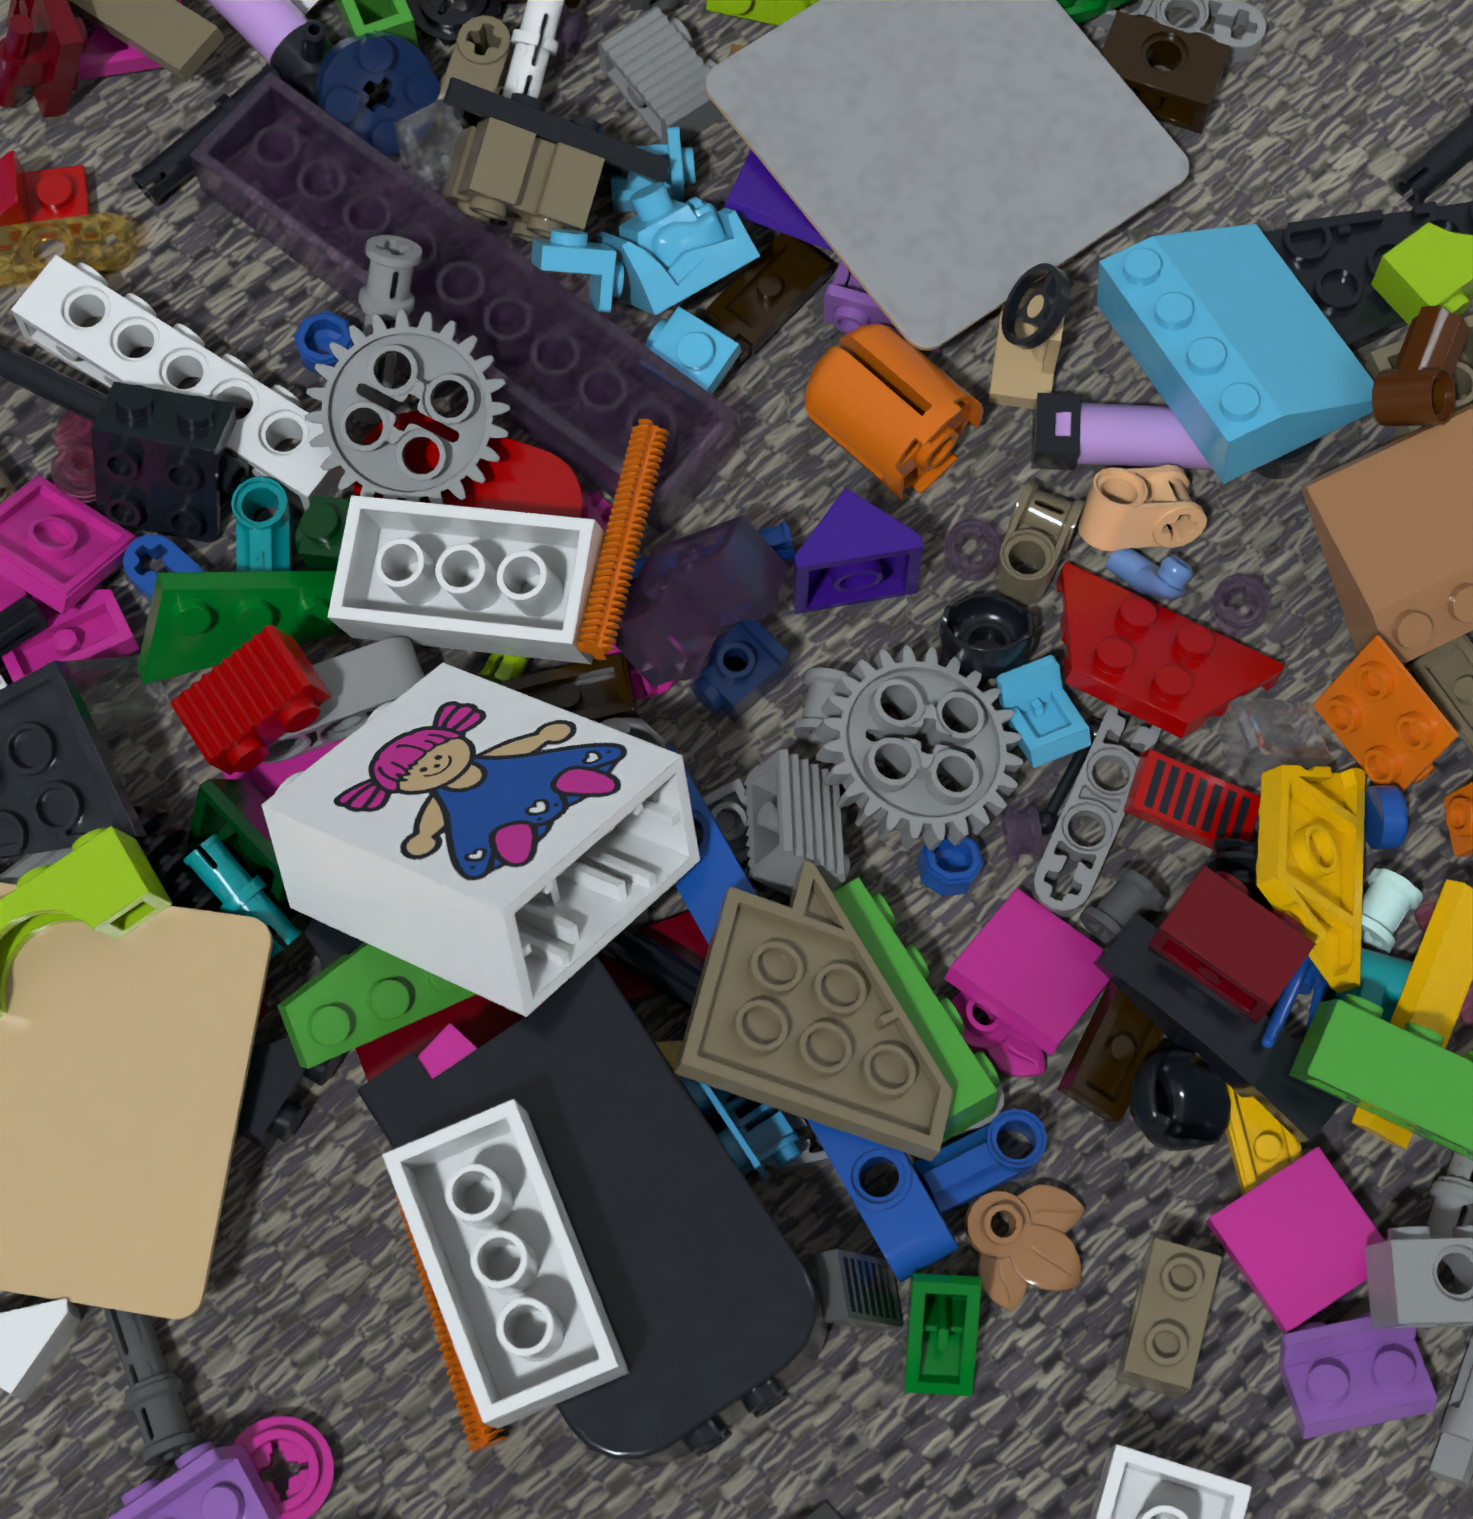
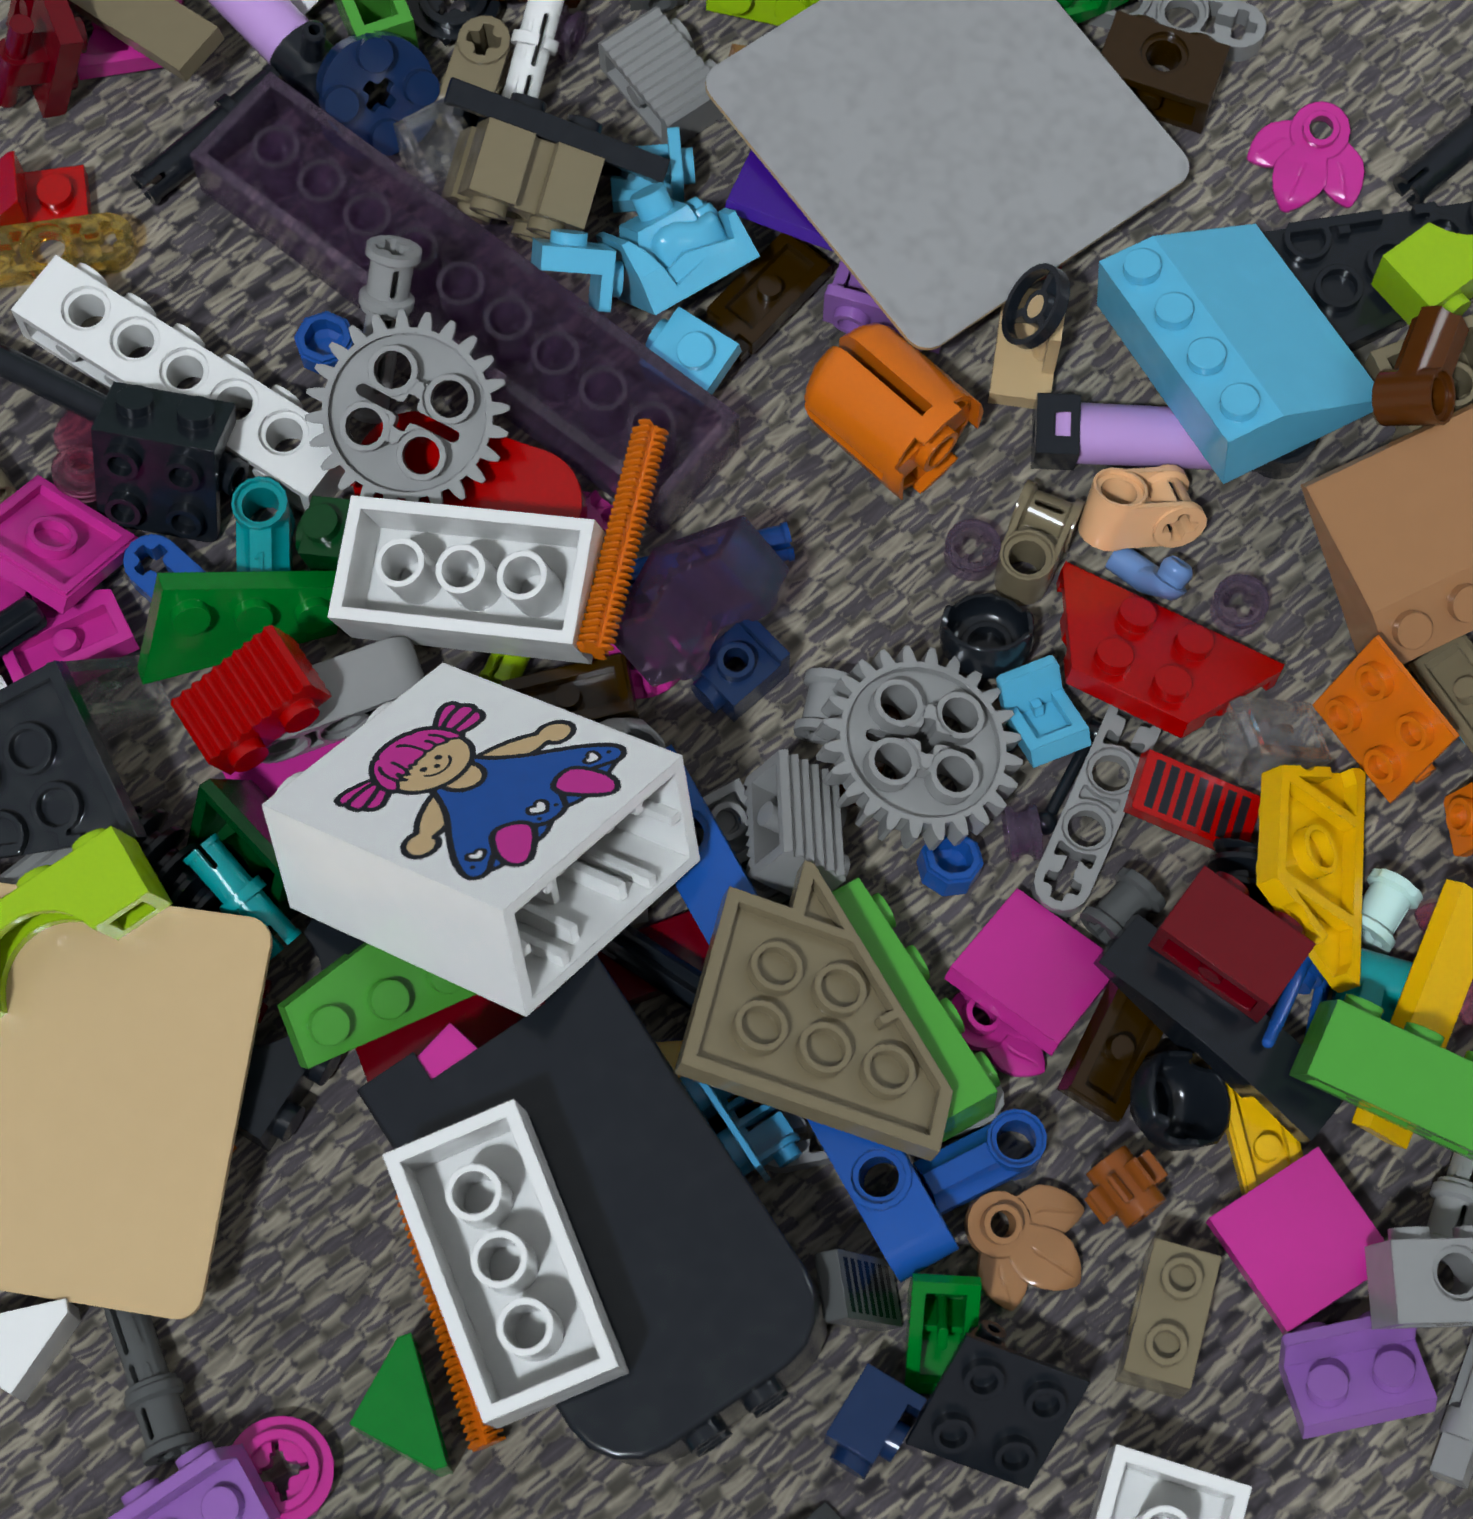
dark purple slope [792,488,923,614] -> none
blue tile [1364,785,1408,850] -> none
none -> green slope [349,1333,453,1477]
none -> dark blue brick [824,1363,927,1480]
none -> black hinge [906,1320,1091,1489]
none -> dark orange gear [1084,1145,1169,1229]
none -> dark pink plate [1247,101,1364,213]

